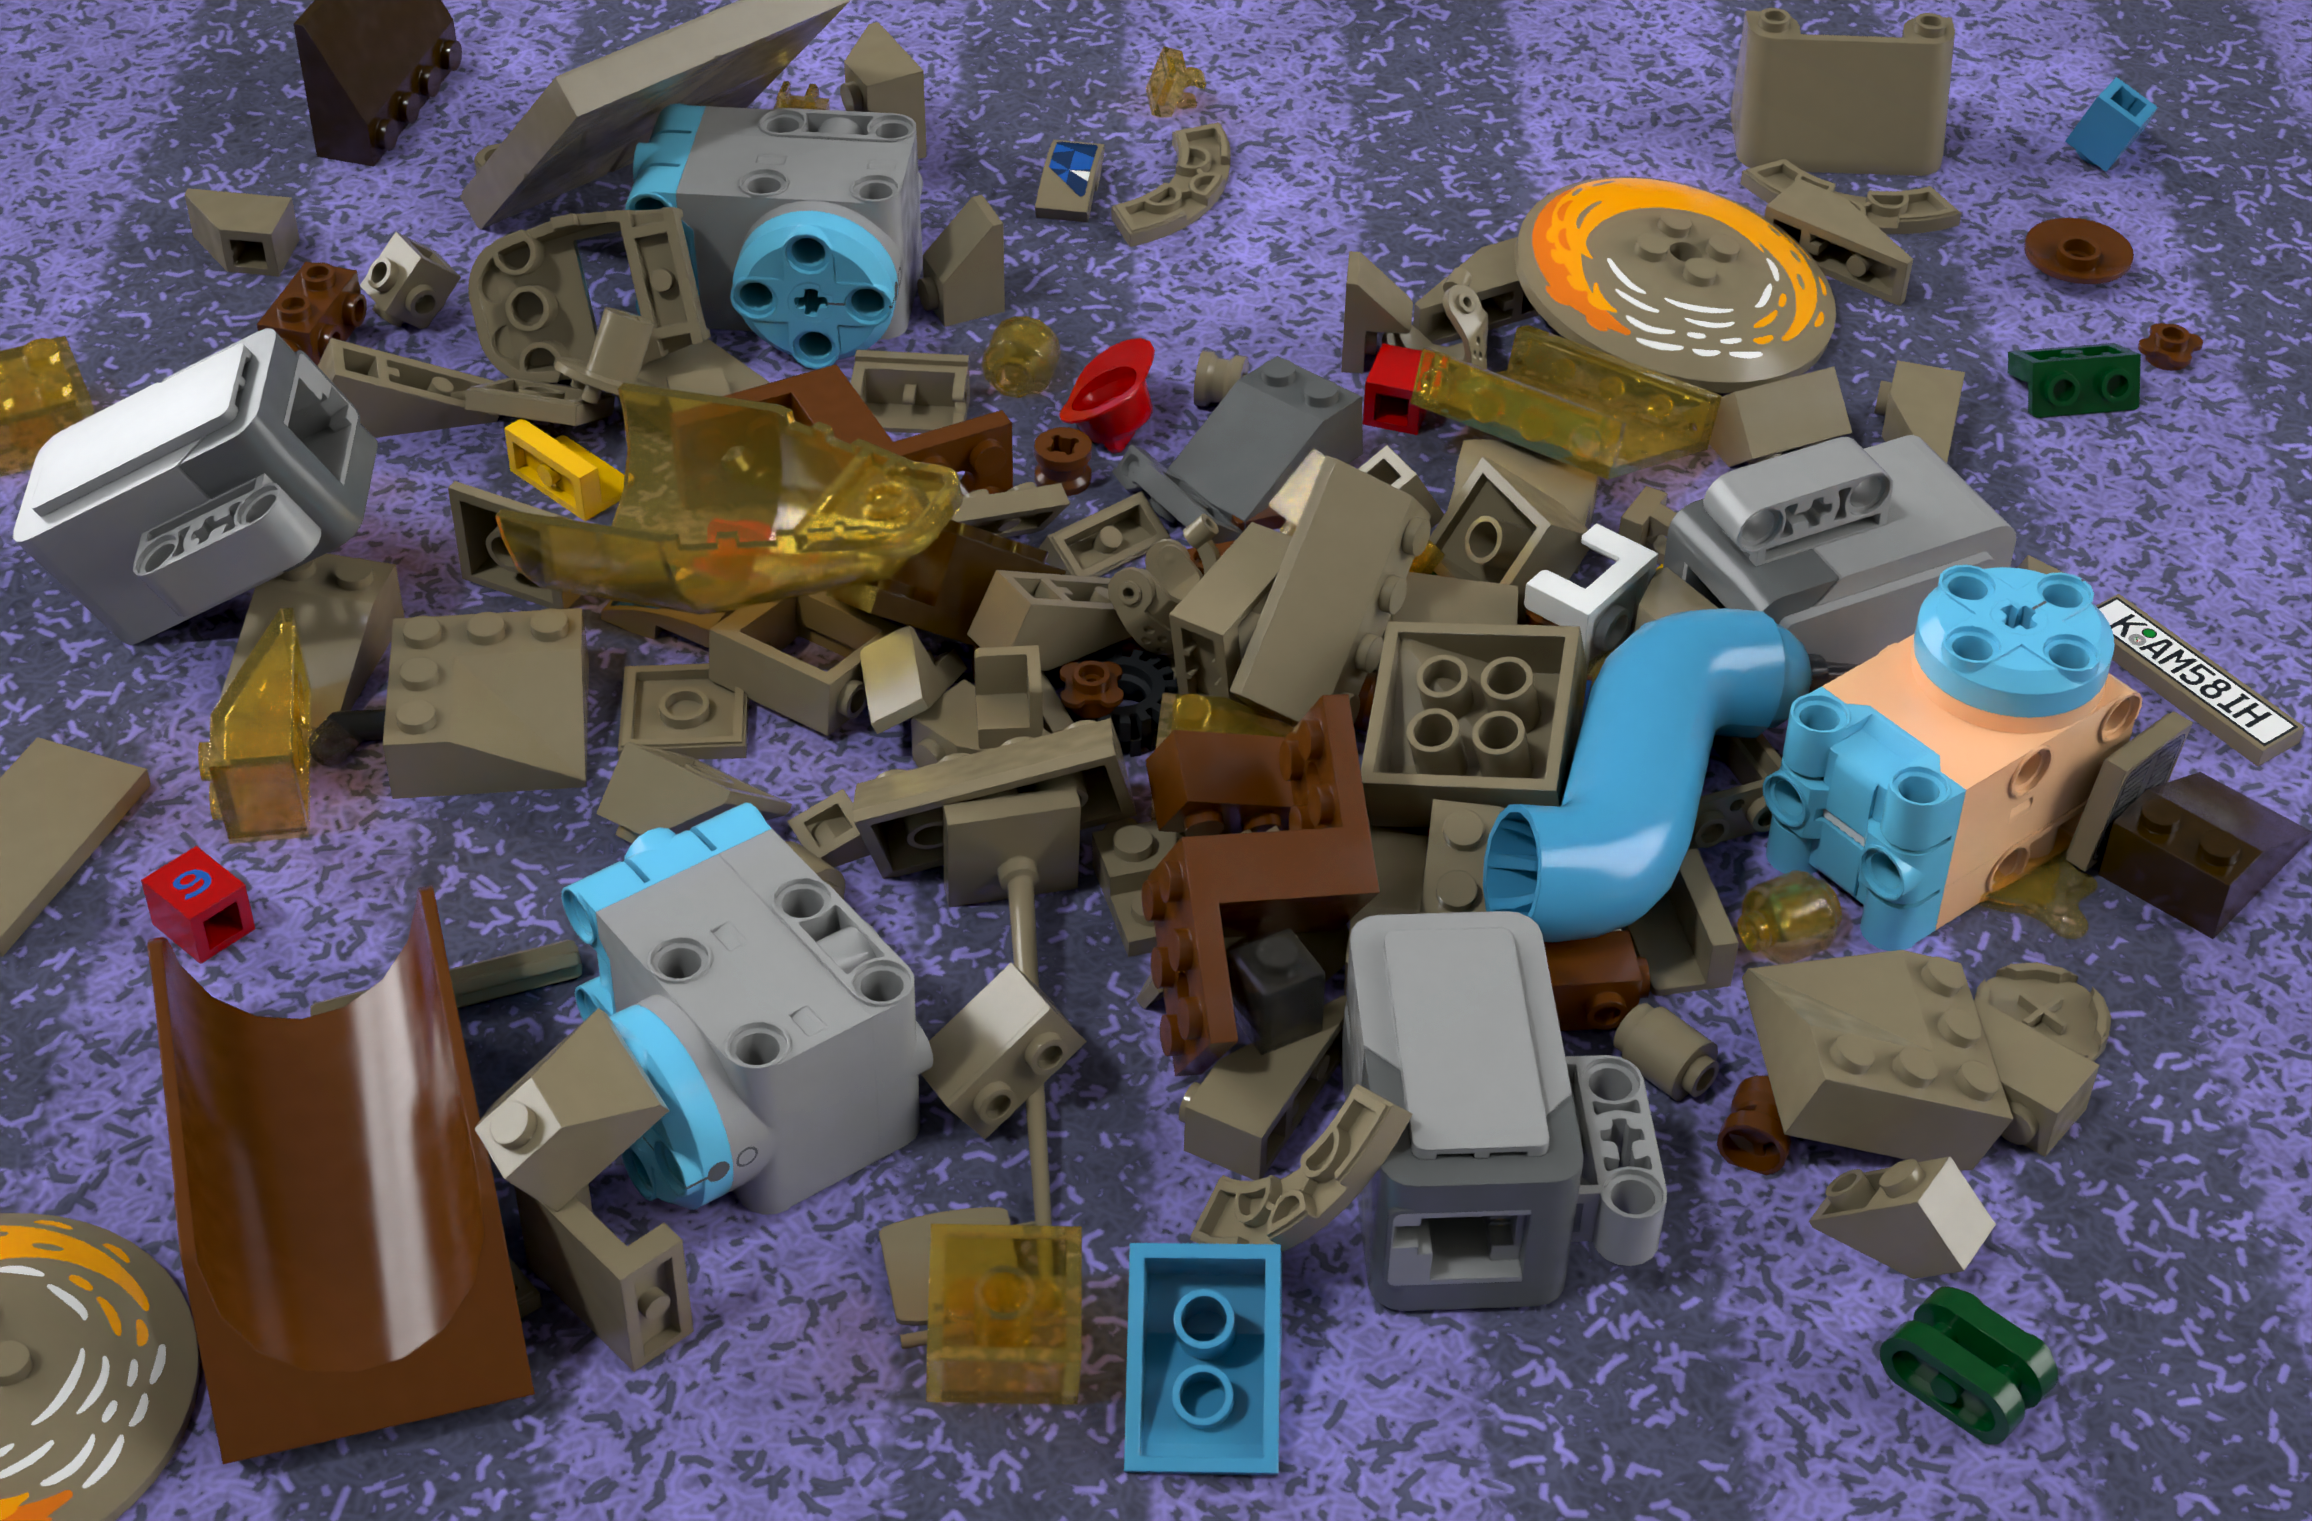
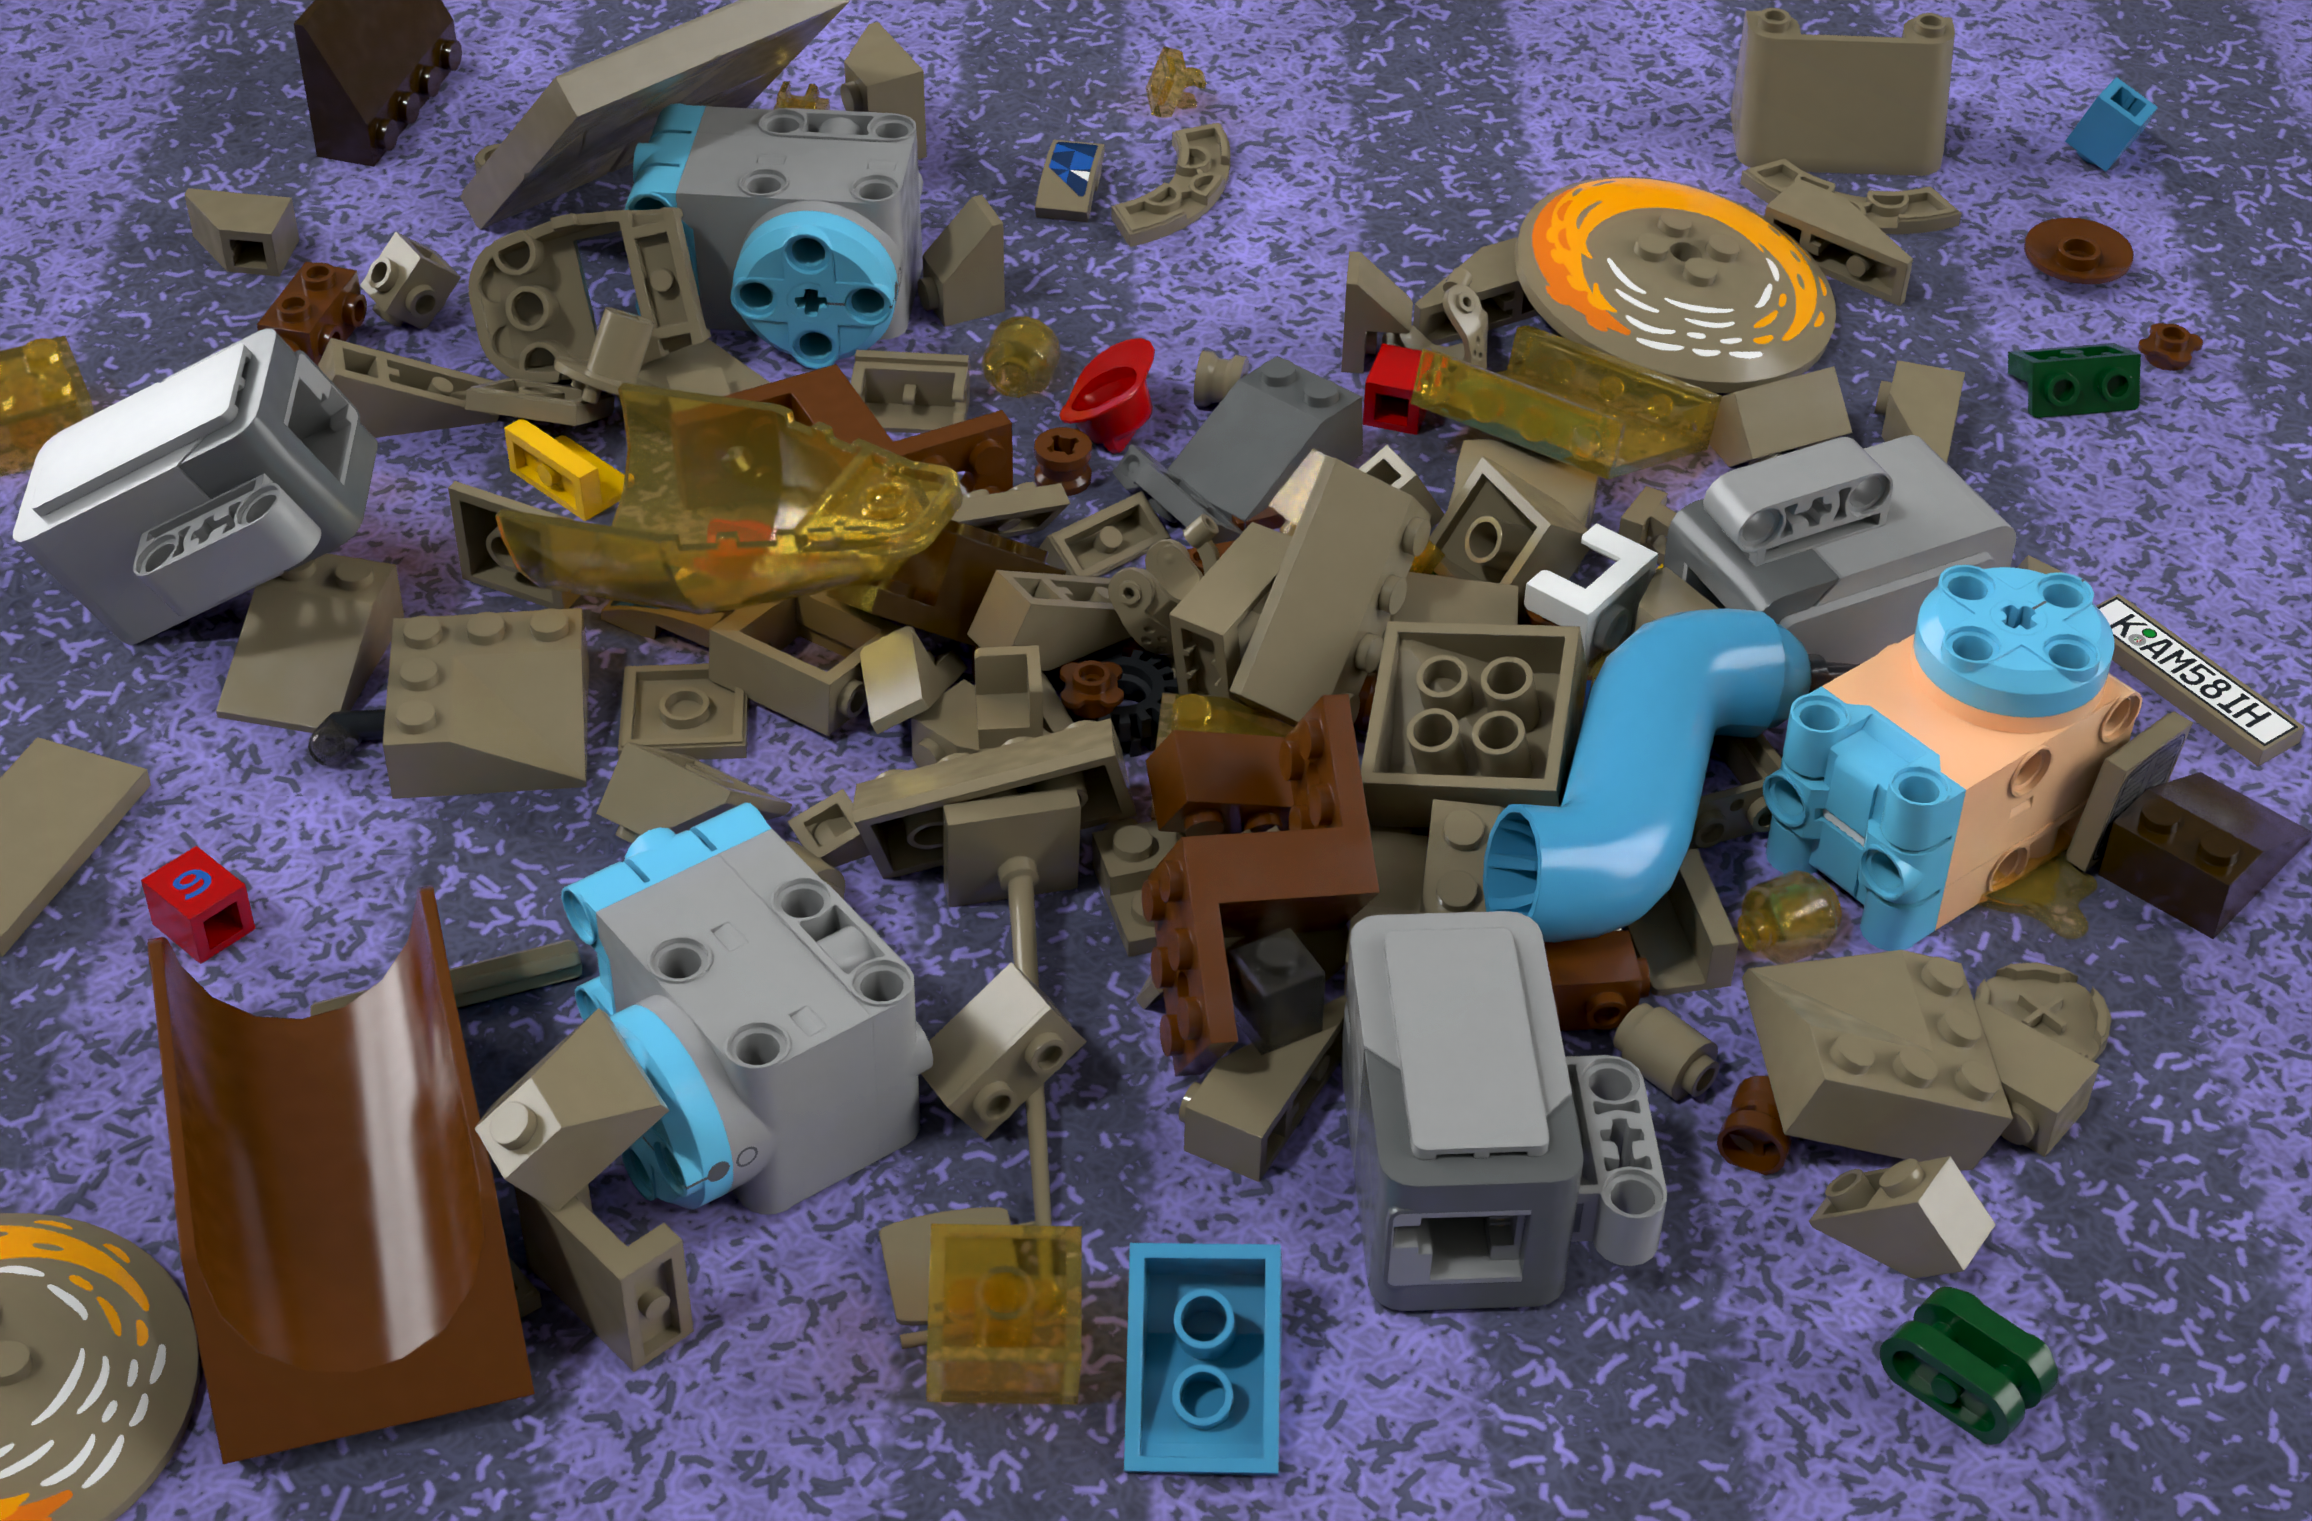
clear yellow slope [198,608,311,844] -> none
dark tan tile [1190,1084,1413,1252] -> none

